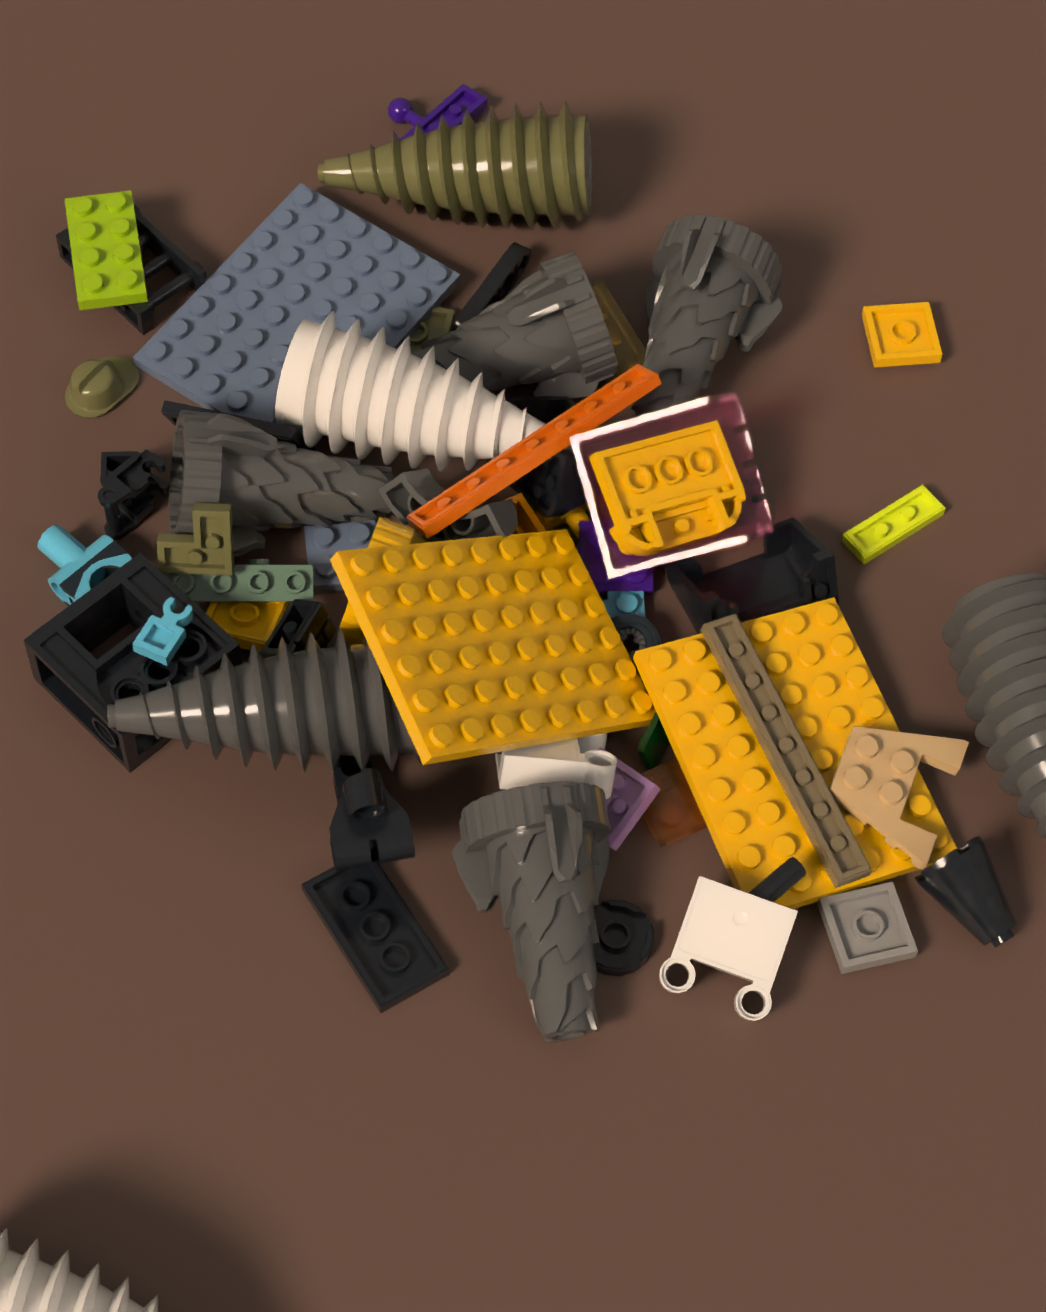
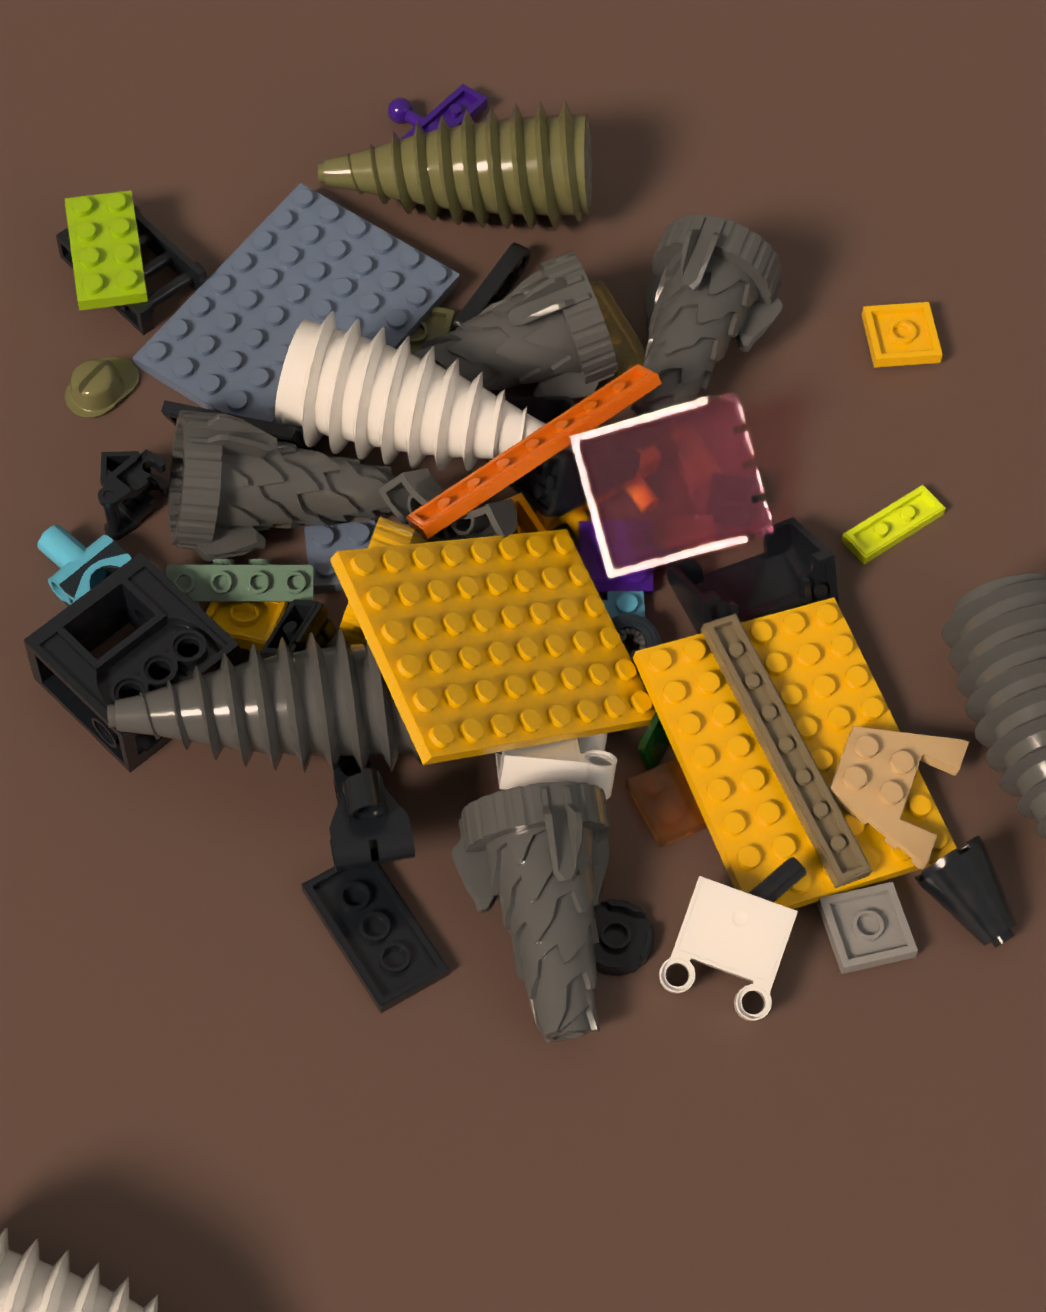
medium azure plate [132,597,193,666] -> none
olive plate [157,503,234,575] -> none
yellow plate [589,420,746,556] -> none
lavender plate [599,747,661,851] -> none

